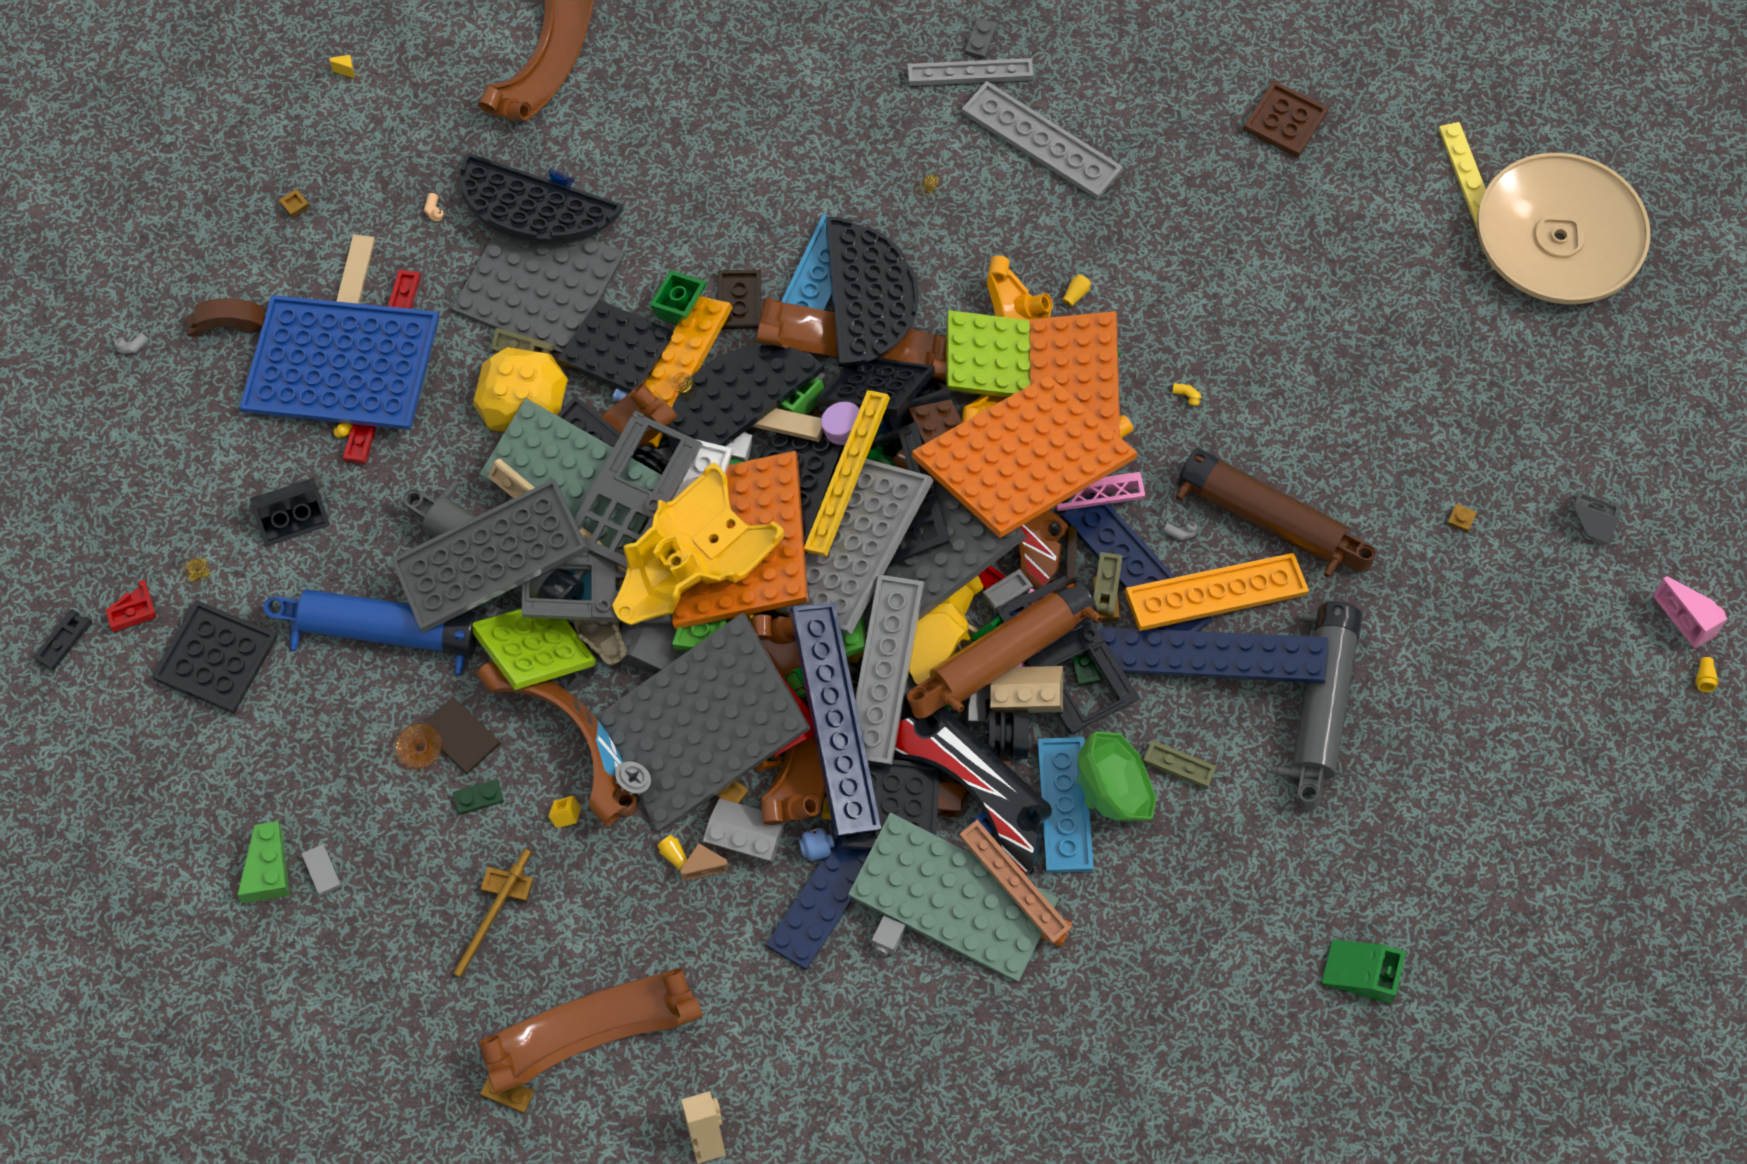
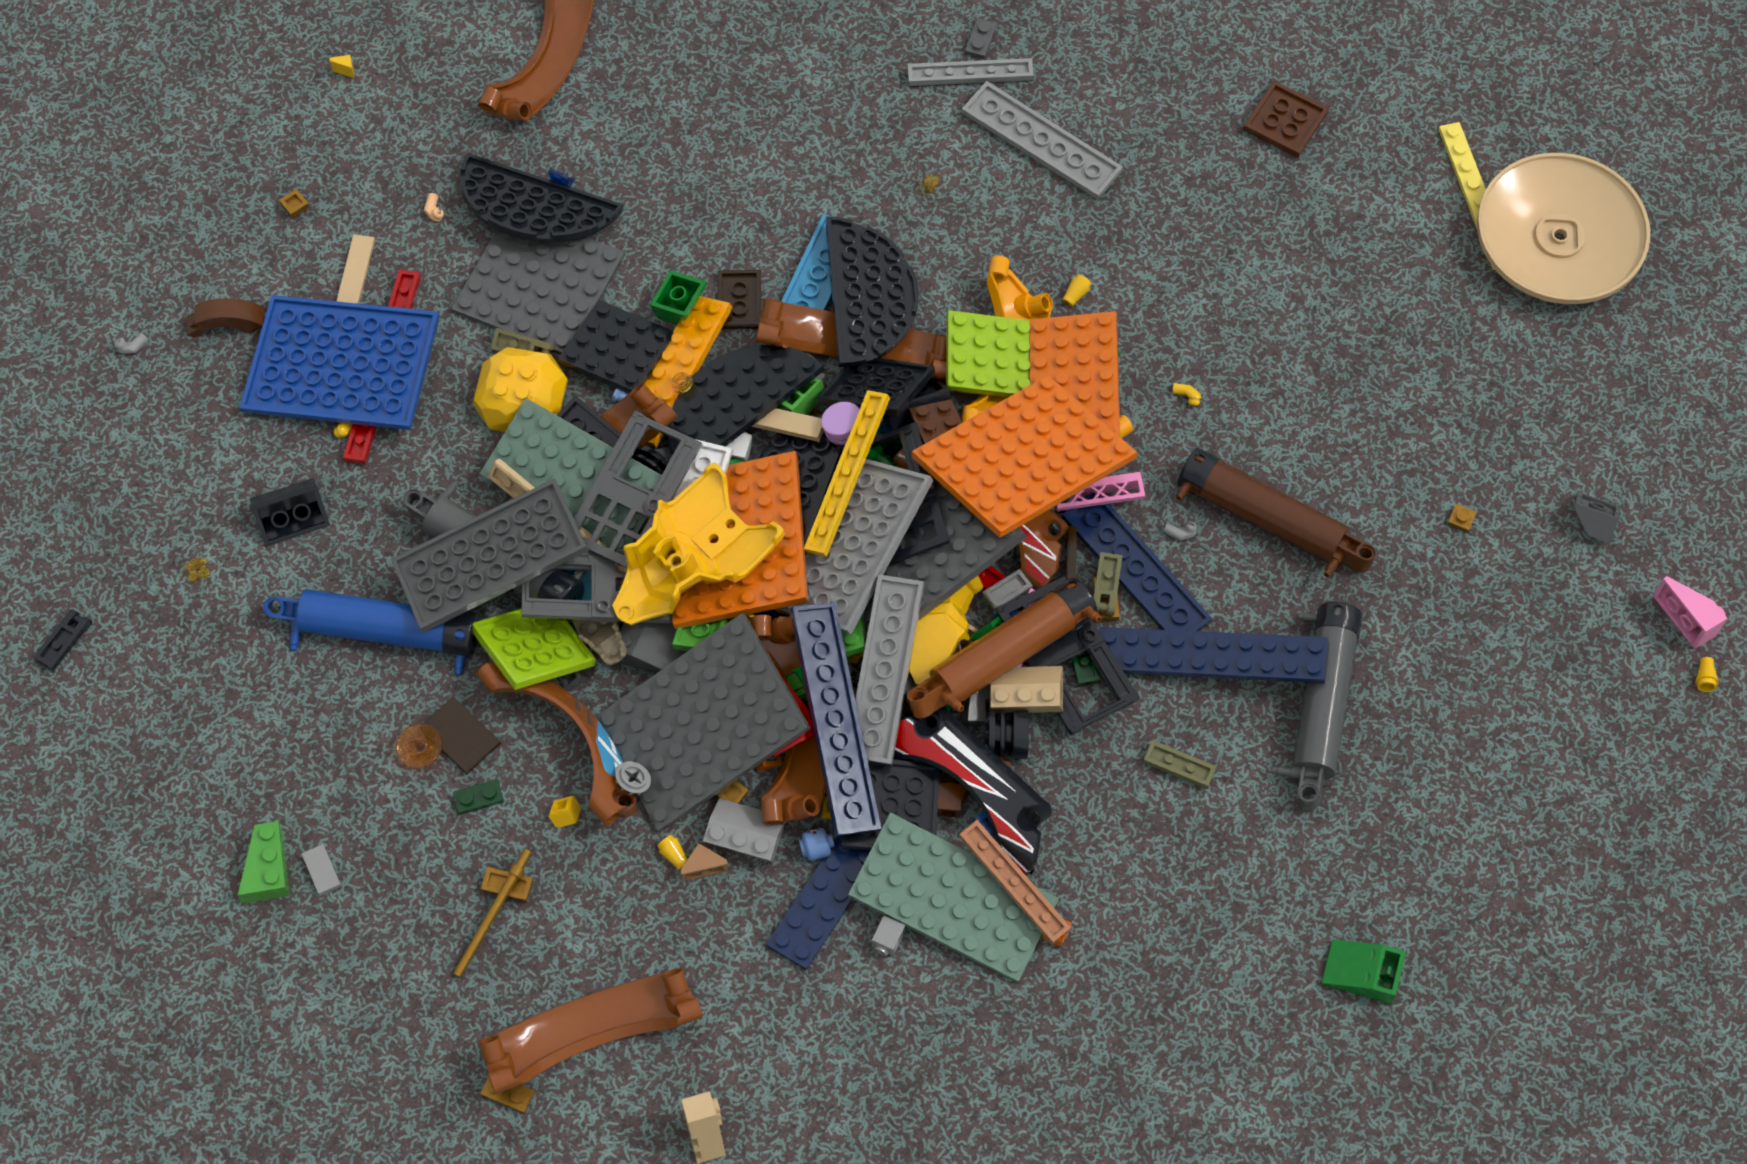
red wing [106,579,157,632] -> none
black plate [152,600,278,714] -> none
dark azure plate [1037,737,1094,873] -> none
bright green rock [1077,731,1157,822] -> none
light orange plate [1125,553,1309,631] -> none

